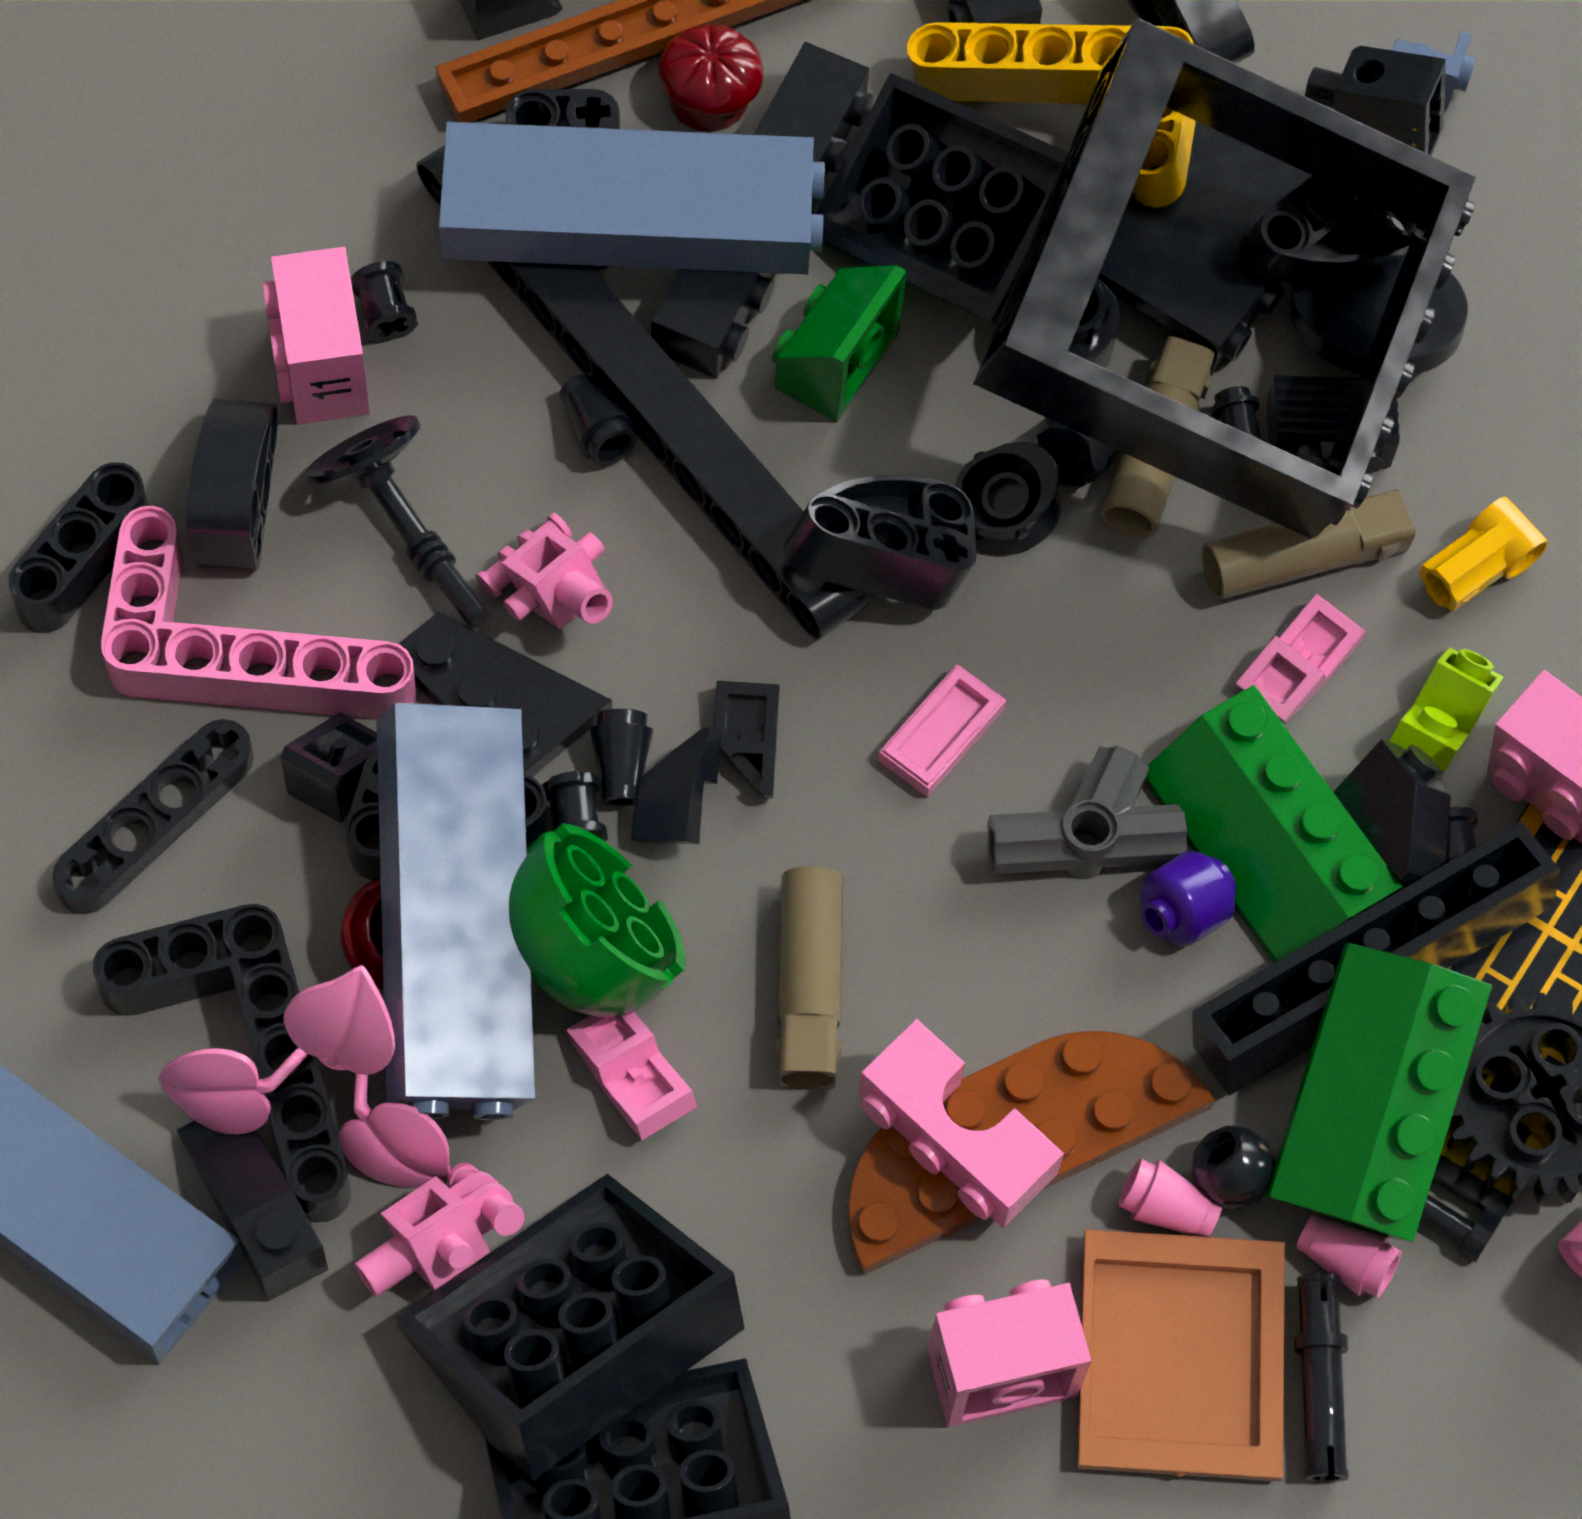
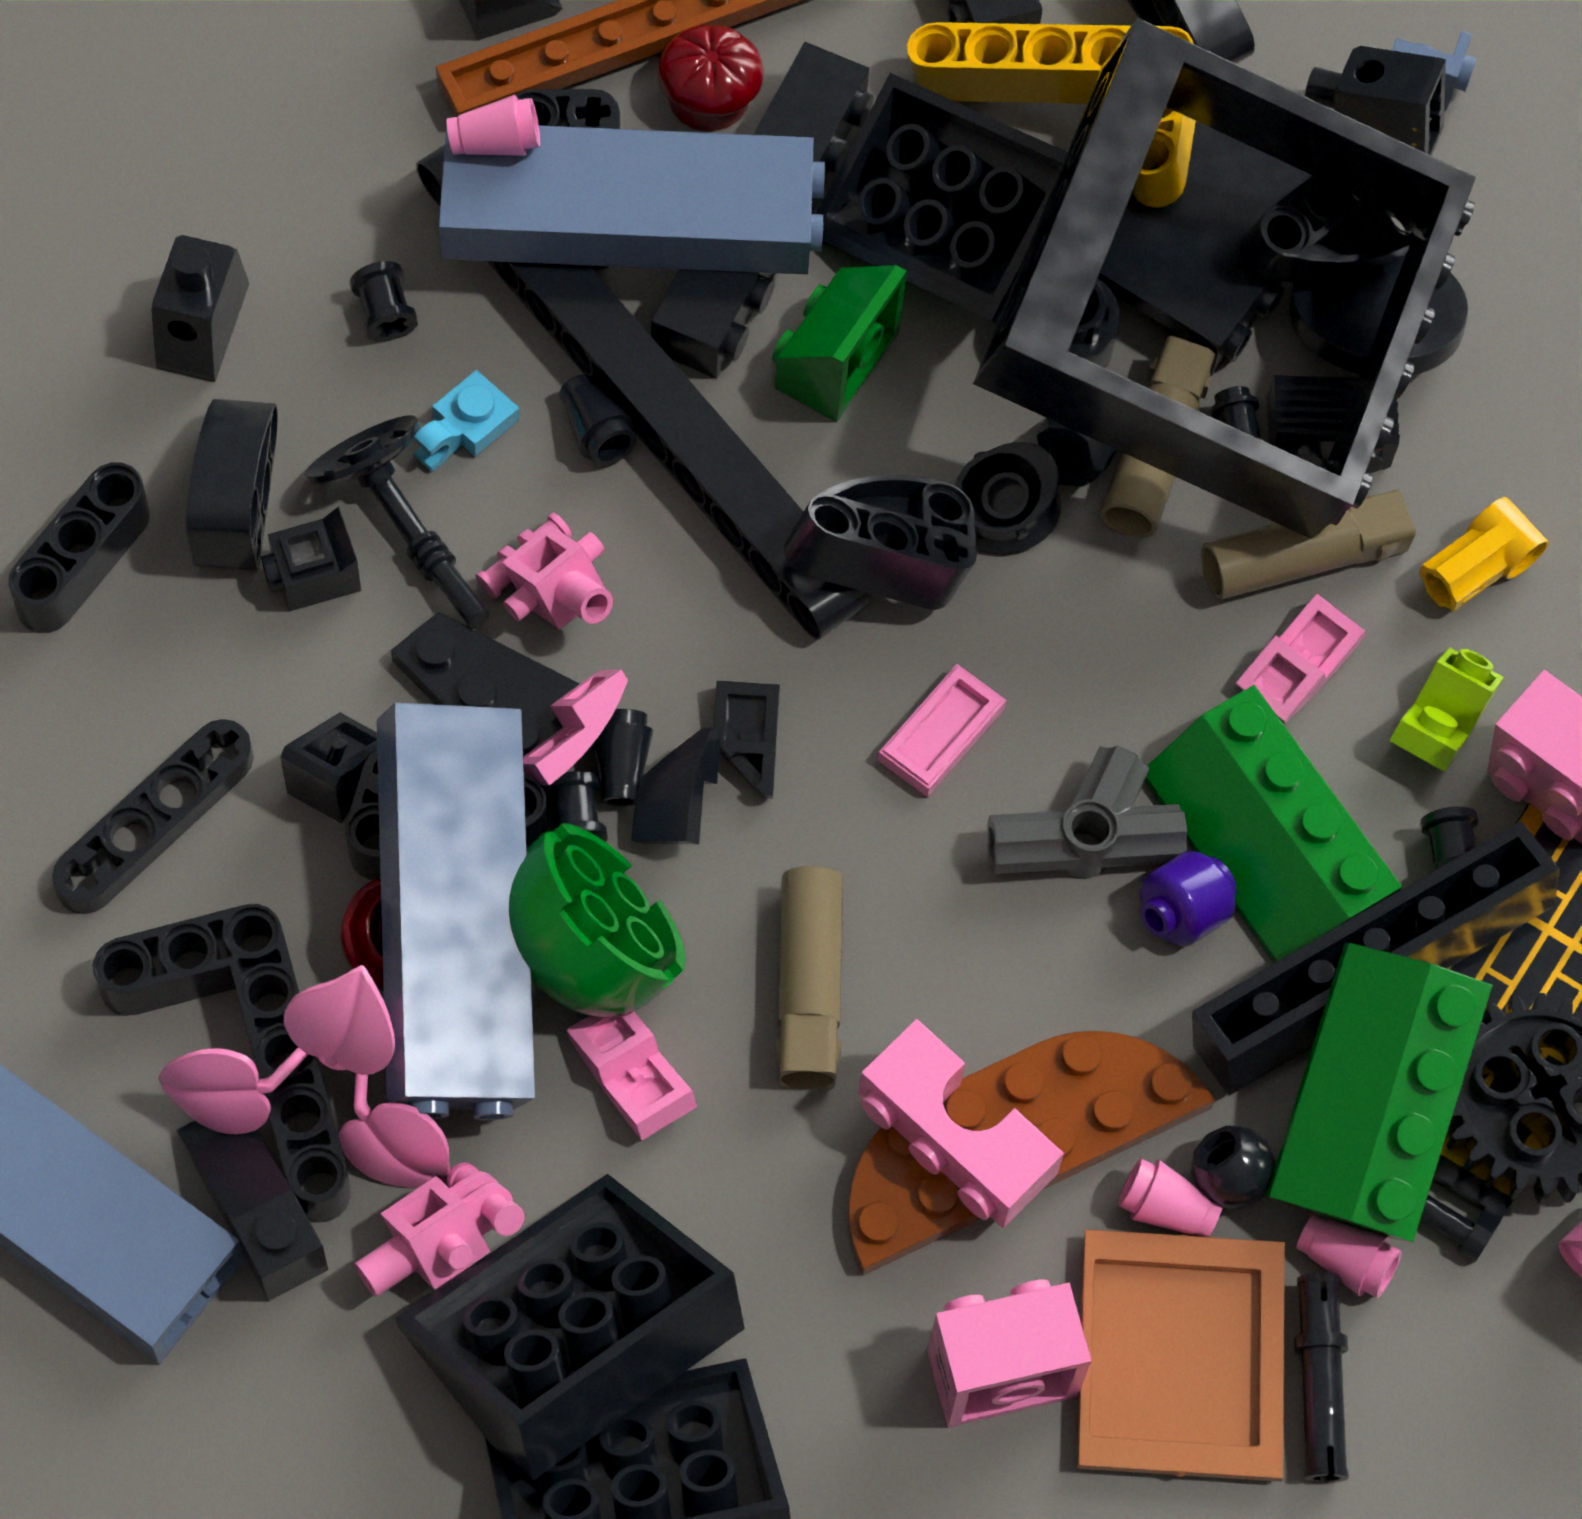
bright pink beam [101,506,416,719] -> none
bright pink brick [262,246,370,425] -> none
black slope [1333,739,1451,885] -> none
none -> black torso [151,235,249,382]
none -> black window [260,506,361,612]
none -> medium azure plate [414,370,519,472]
none -> bright pink cone [447,94,540,156]
none -> bright pink slope [523,669,628,786]

